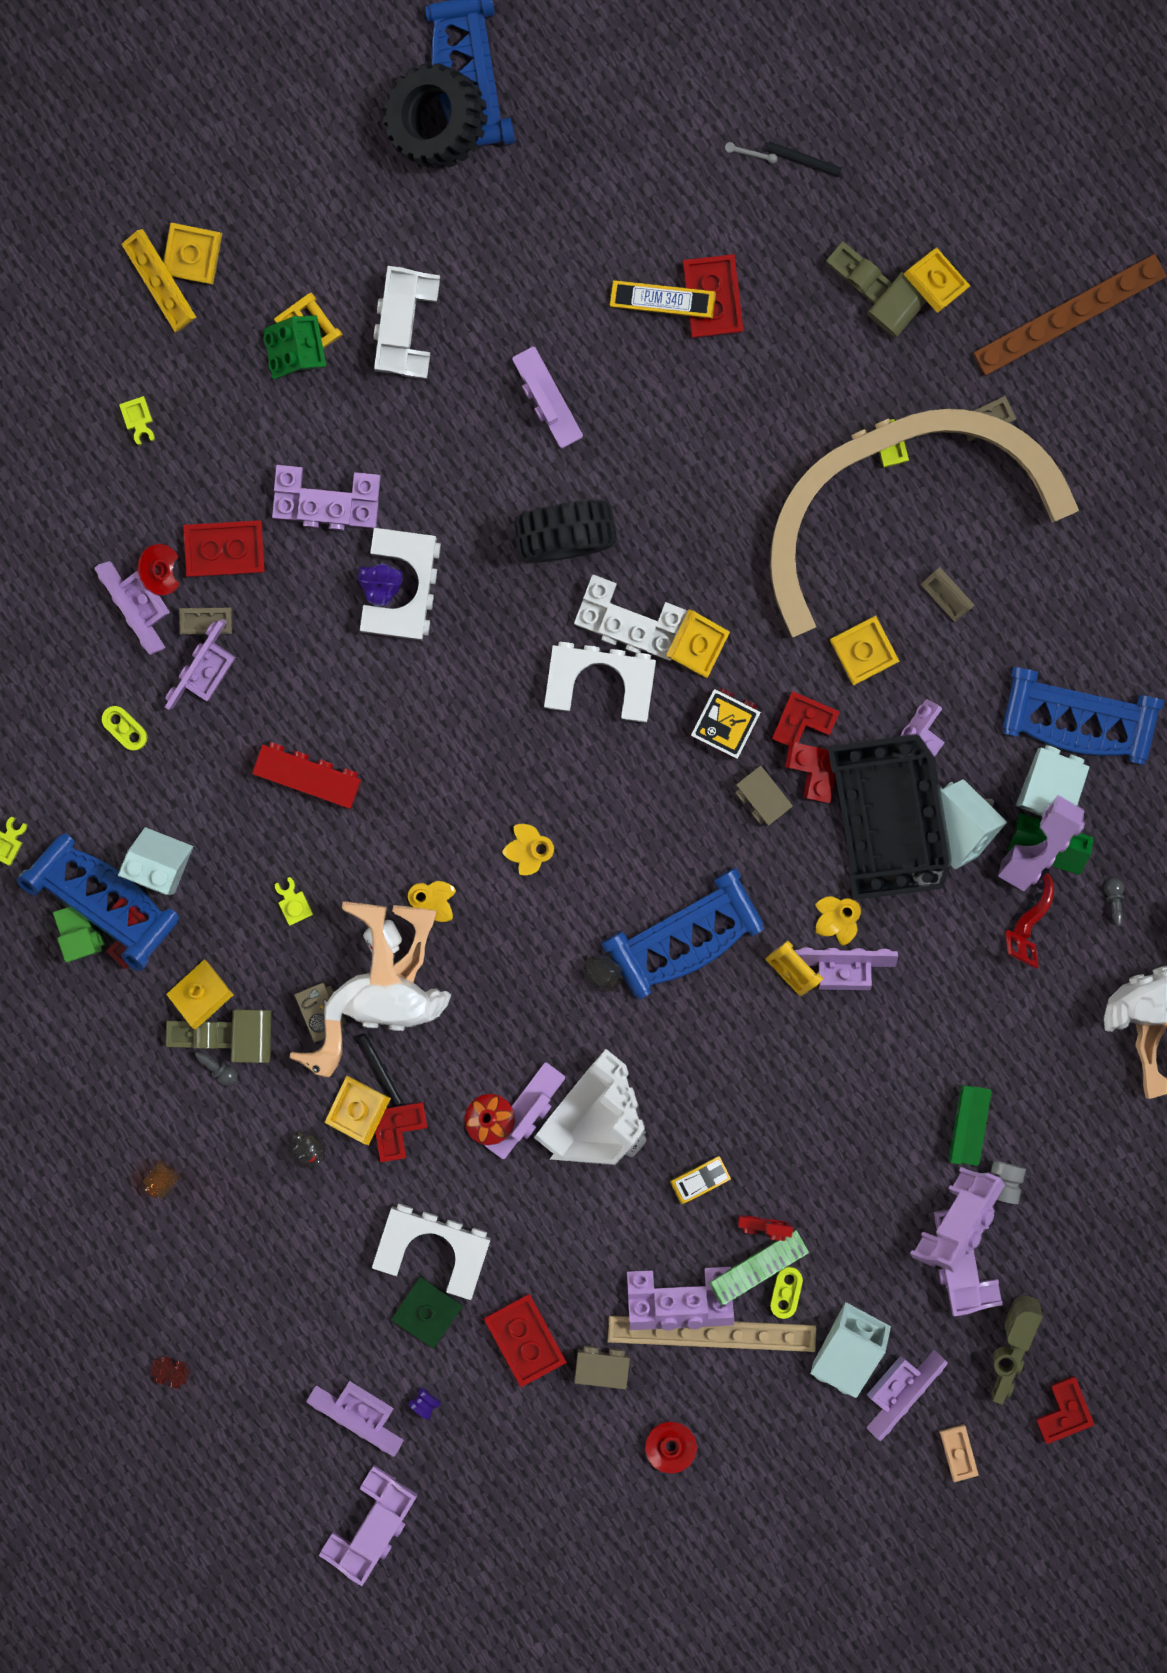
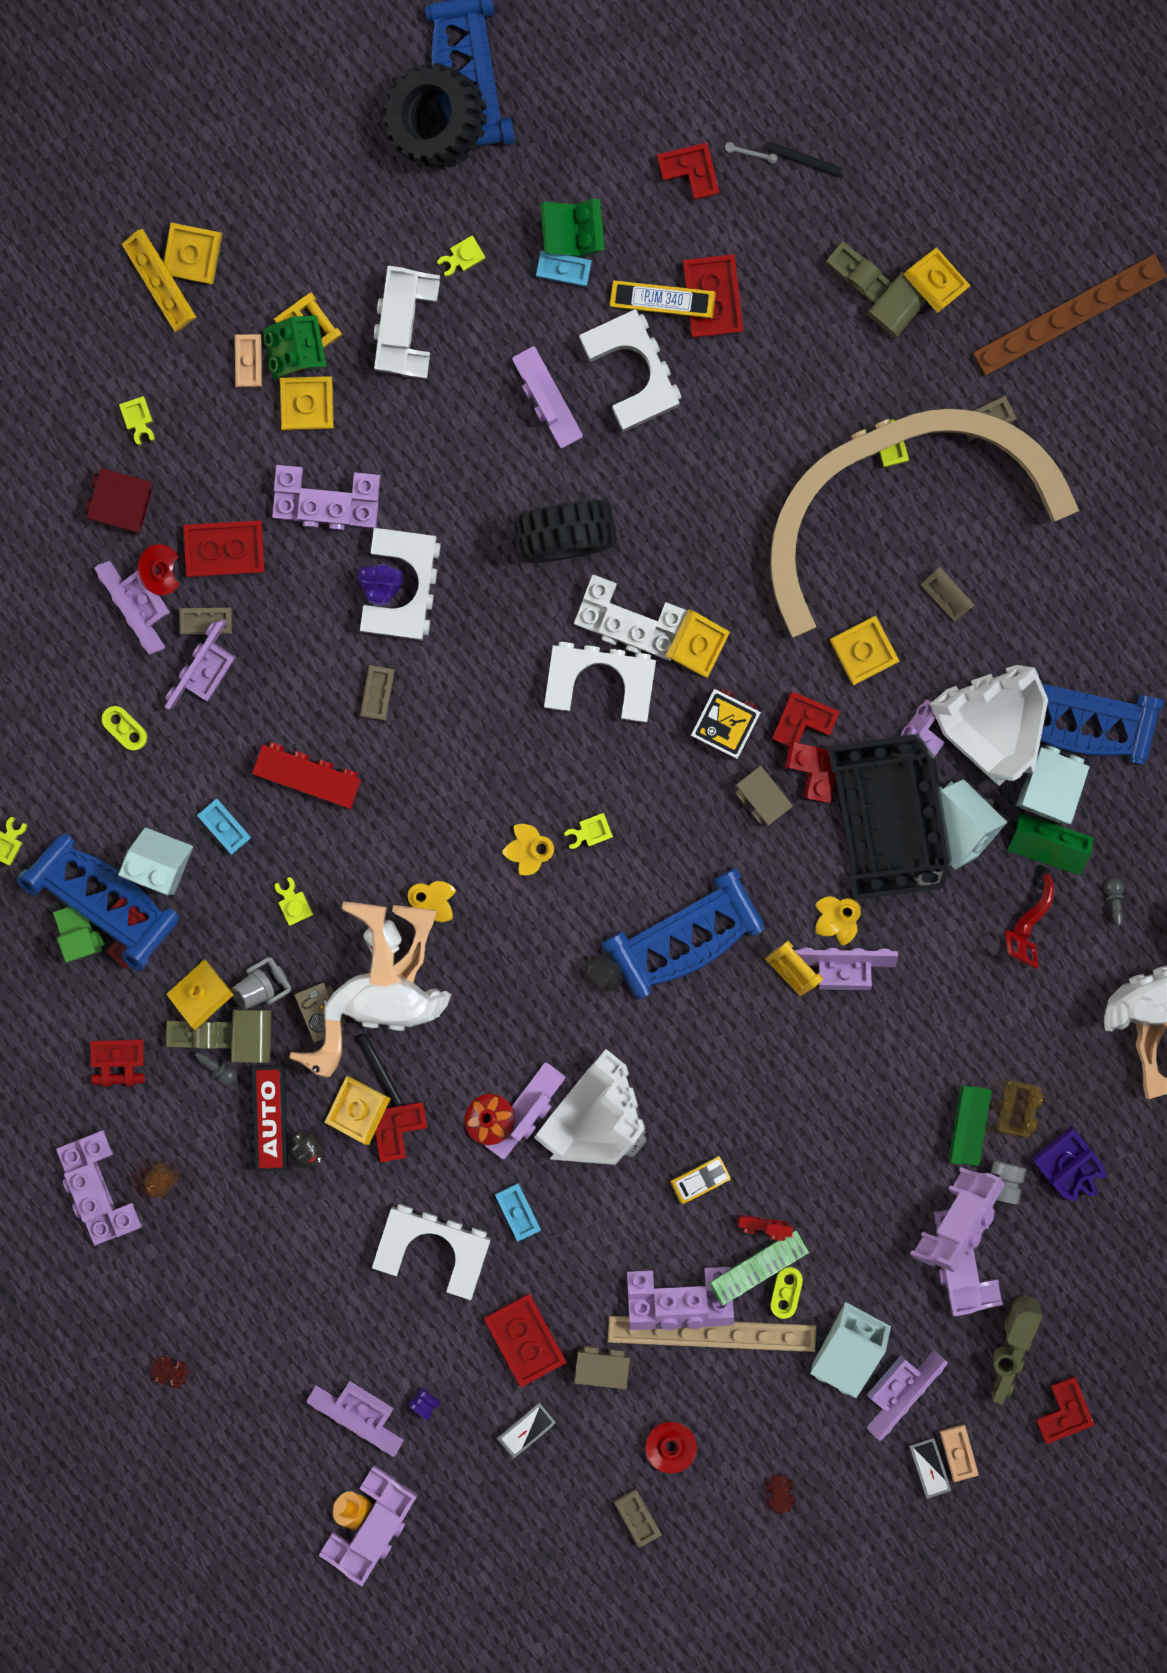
dark green plate [391,1276,463,1349] -> none
lavender arch [998,795,1085,891] -> none
none -> lavender bracket [56,1130,143,1246]
none -> dark red piece [85,468,154,534]
none -> red plate [90,1039,145,1087]
none -> medium azure plate [197,799,252,855]
none -> light grey piece [231,958,291,1010]
none -> light nougat plate [235,334,262,388]
none -> brick [248,1065,289,1172]
none -> yellow plate [280,376,334,431]
none -> light orange piece [333,1491,372,1531]
none -> dark tan plate [360,665,395,721]
none -> neon yellow plate [437,235,486,277]
none -> medium azure plate [495,1183,541,1242]
none -> slope [496,1403,556,1458]
none -> medium azure plate [536,250,592,287]
none -> green bracket [541,199,605,257]
none -> neon yellow plate [564,813,613,849]
none -> white arch [579,309,682,432]
none -> dark tan plate [614,1489,662,1548]
none -> red plate [657,143,720,201]
none -> clear red piece [767,1475,795,1513]
none -> slope [909,1438,951,1499]
none -> white panel [930,665,1048,786]
none -> clear yellow window [996,1079,1044,1138]
none -> dark purple plate [1031,1126,1107,1201]

